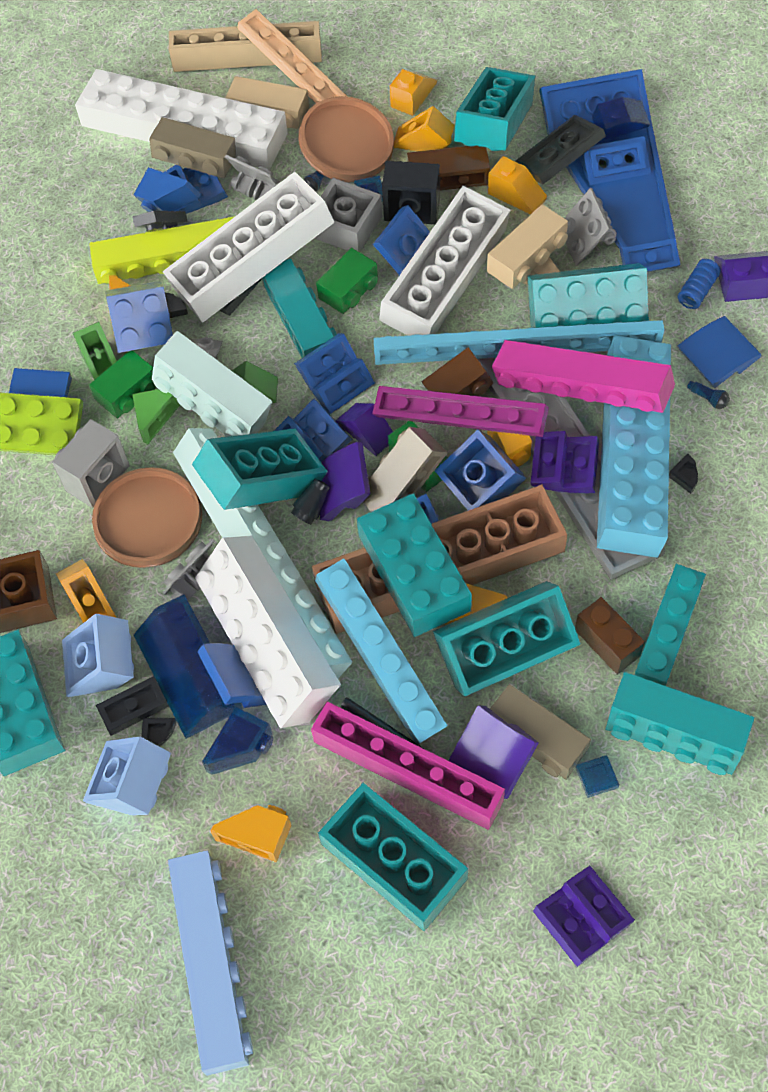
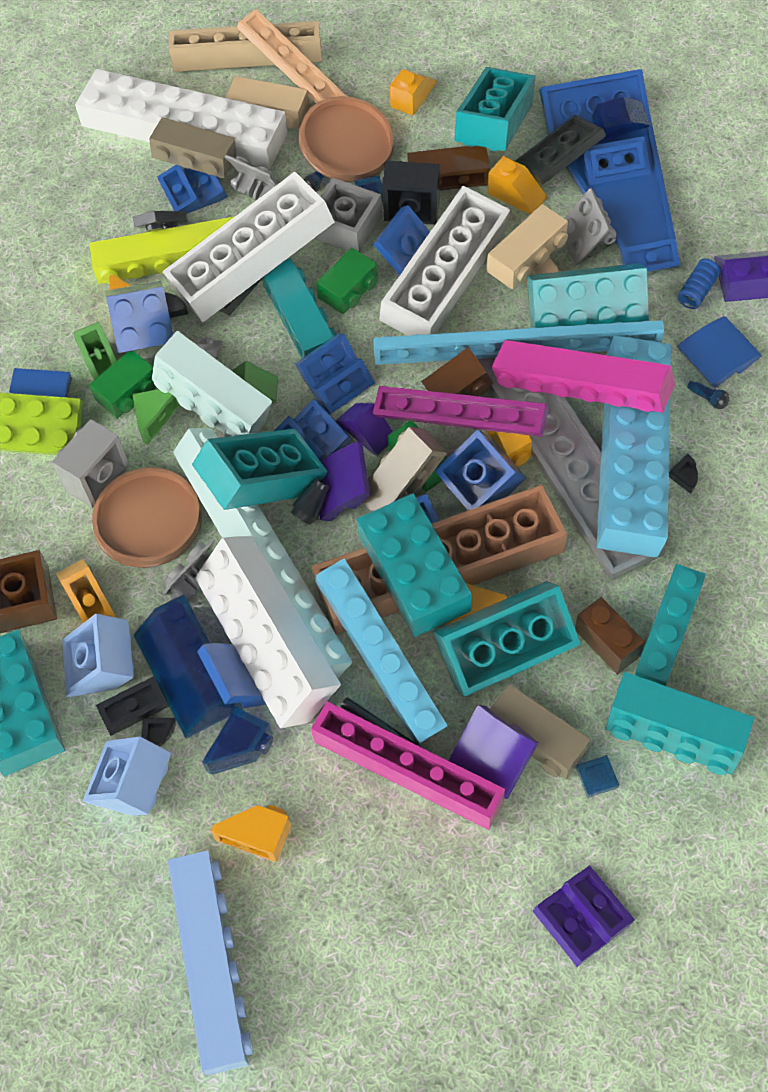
blue slope [133,167,201,212] -> none
teal brick [318,782,468,931] -> none
light orange slope [393,106,455,151] -> none
dark purple slope [530,431,599,493] -> none

